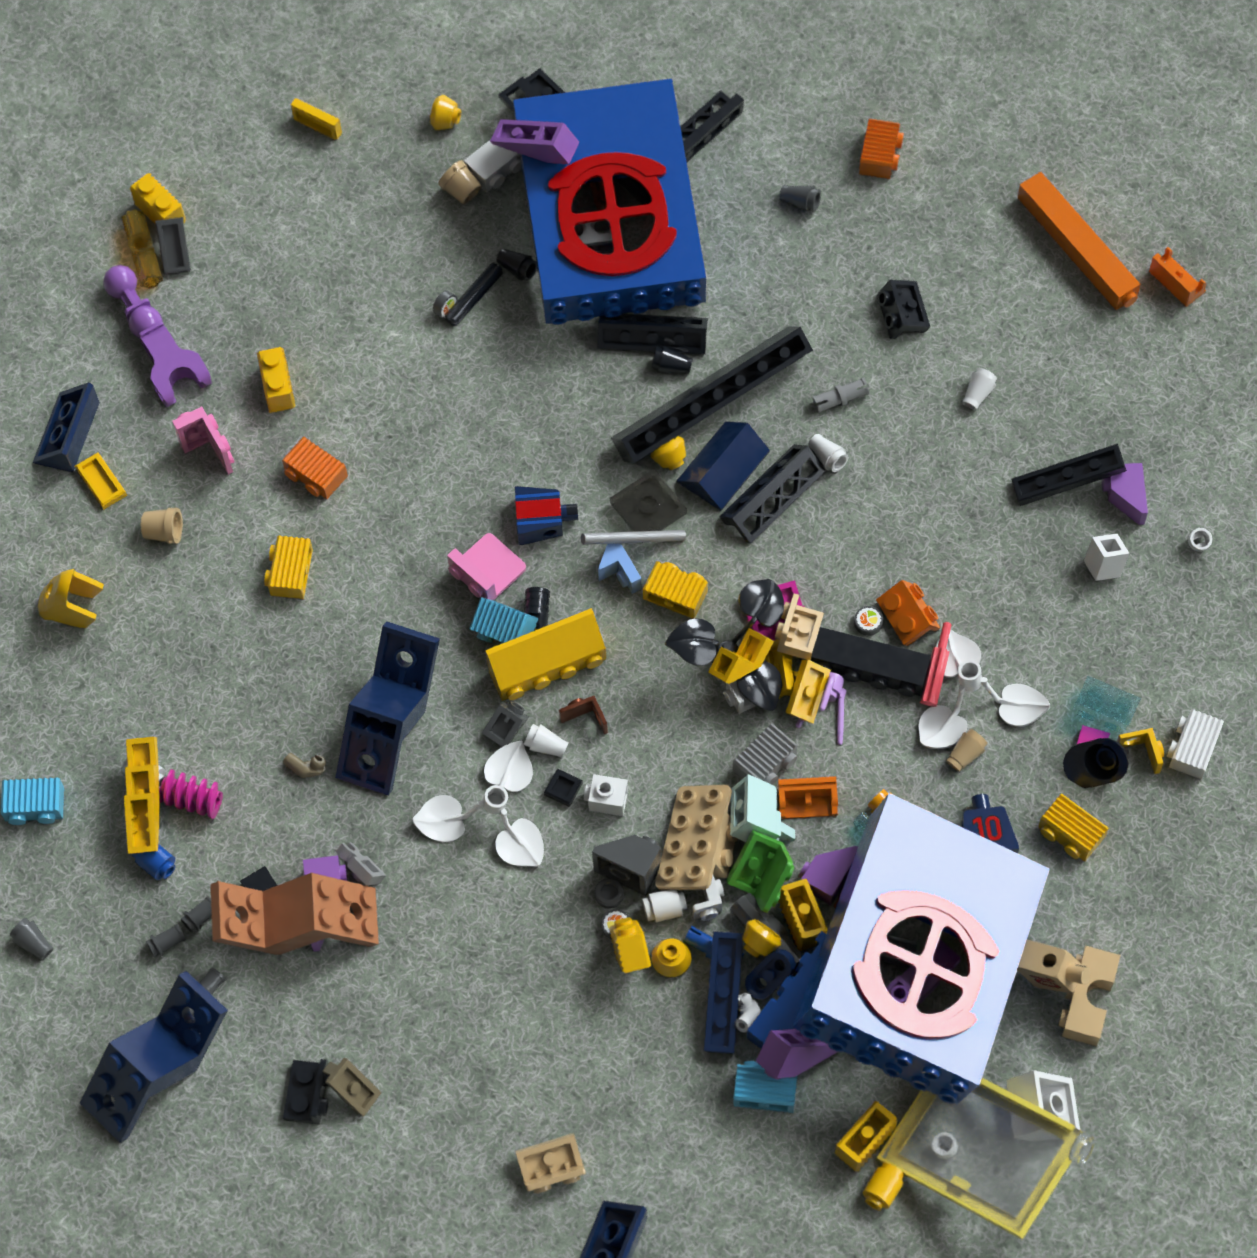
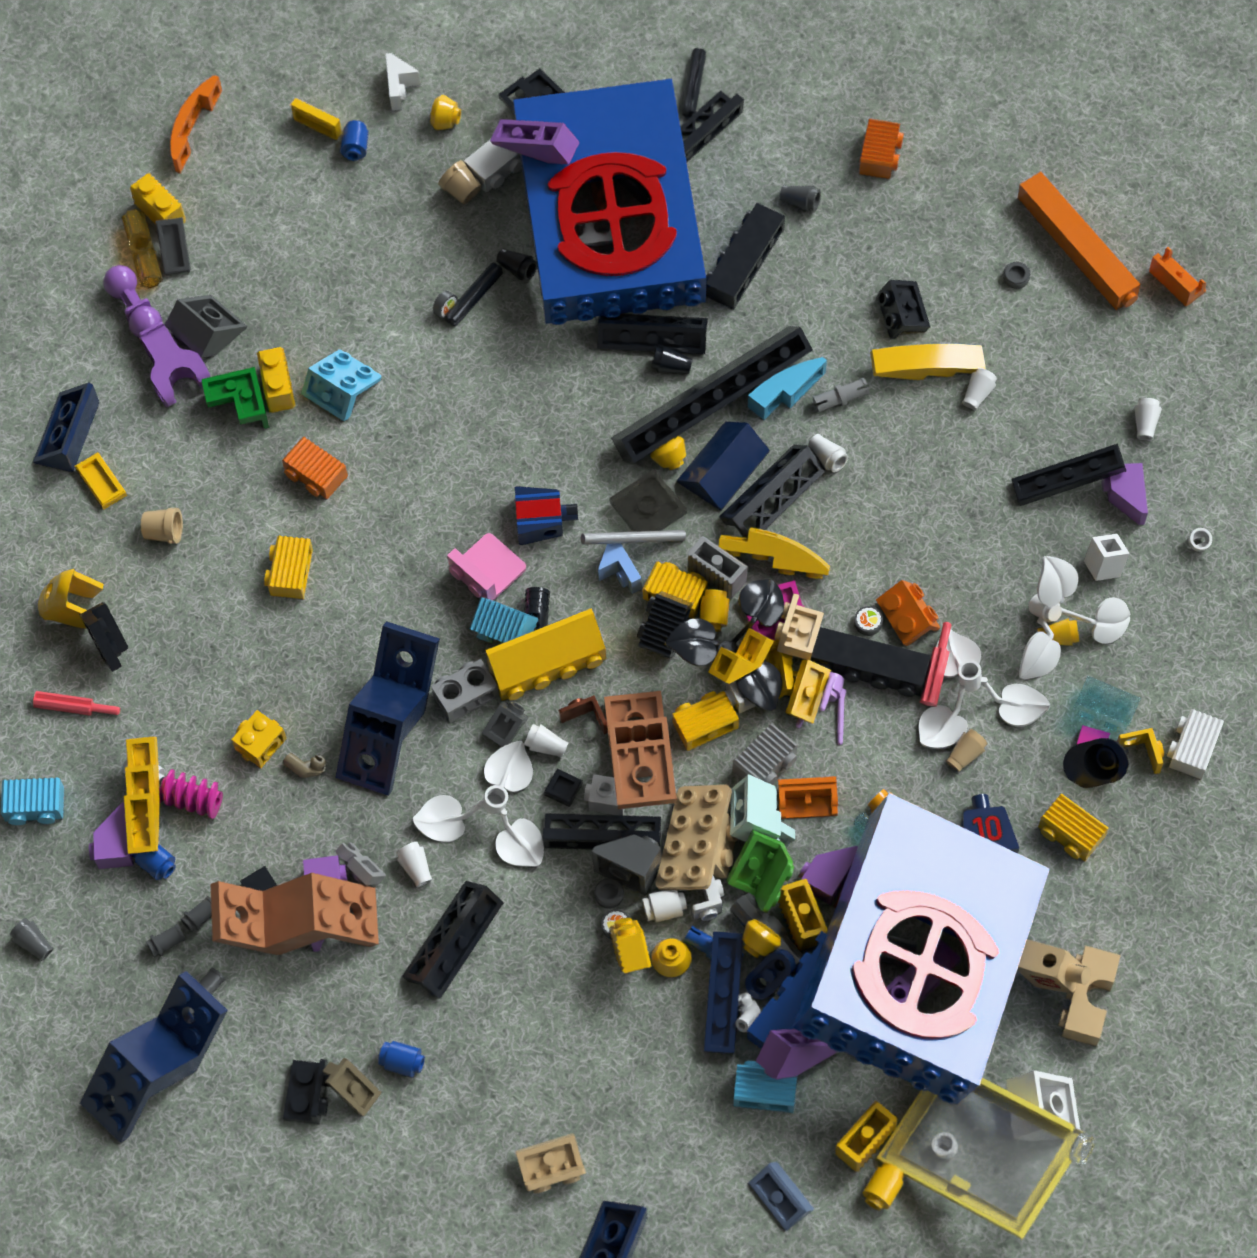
bright pink bracket [172,407,235,475] -> none
none -> coral axle [33,691,120,716]
none -> black bracket [79,602,128,672]
none -> medium lavender slope [89,803,134,869]
none -> dark grey slope [164,295,247,358]
none -> orange slope [170,75,222,173]
none -> green panel [201,367,270,429]
none -> yellow head [231,710,287,768]
none -> medium azure bracket [301,350,381,421]
none -> blue brick [340,120,369,161]
none -> blue brick [378,1041,425,1078]
none -> white slope [386,53,421,111]
none -> white cone [397,842,432,888]
none -> black fence [402,881,504,999]
none -> light grey brick [431,659,499,723]
none -> black fence [543,813,661,850]
none -> nougat bracket [604,691,677,809]
none -> black brick [637,591,693,659]
none -> yellow brick [672,691,739,751]
none -> black axle [682,48,706,117]
none -> light grey brick [687,536,748,599]
none -> yellow brick [700,589,730,632]
none -> black brick [706,203,785,310]
none -> yellow slope [719,528,830,579]
none -> medium azure slope [748,357,827,420]
none -> sand blue slope [748,1162,814,1231]
none -> yellow slope [870,344,985,380]
none -> dark grey tile [1003,262,1031,289]
none -> white plant [1019,556,1131,679]
none -> yellow cone [1037,618,1080,646]
none -> white cone [1134,398,1162,440]

